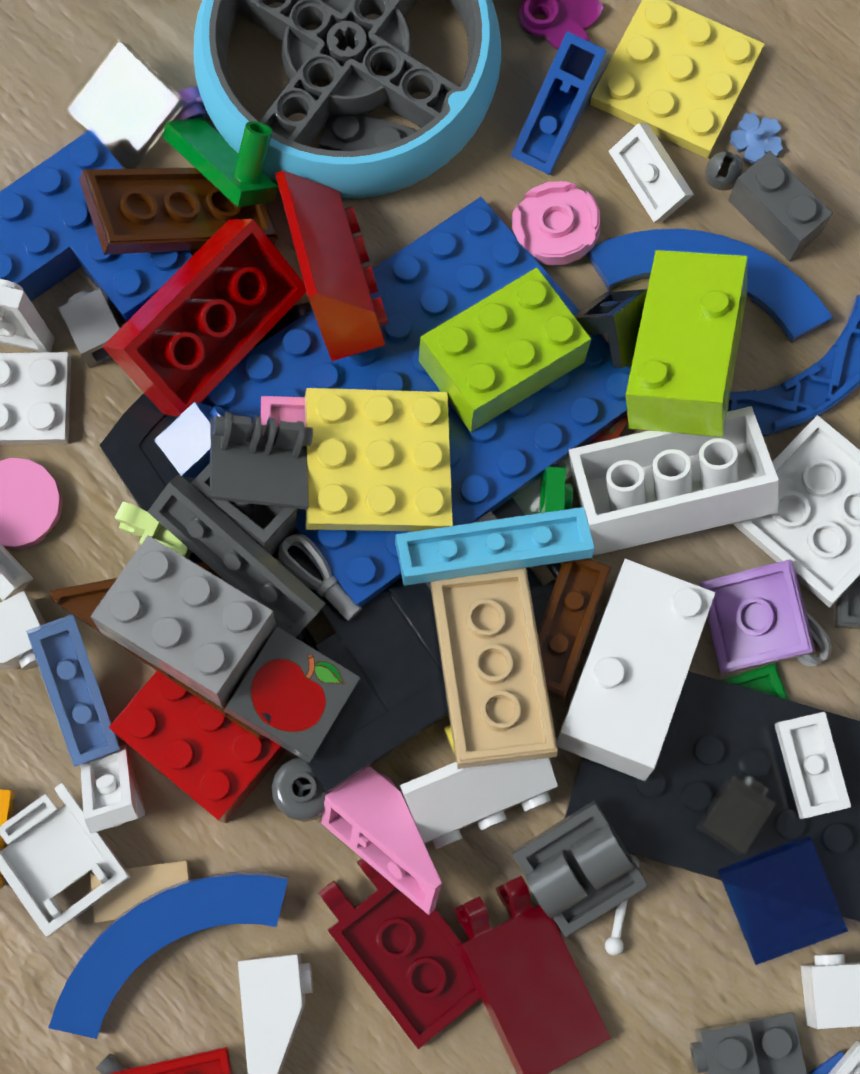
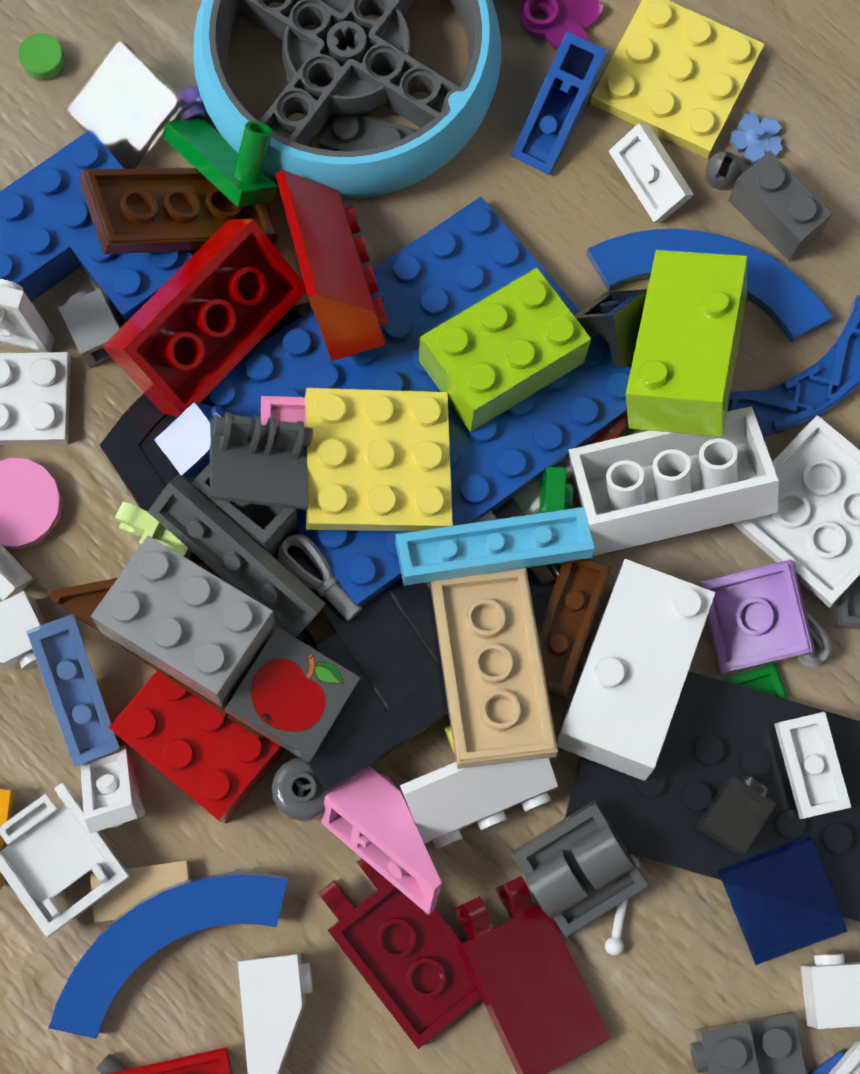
bright pink tile [512,181,601,265] -> none
none -> bright green tile [18,33,65,80]

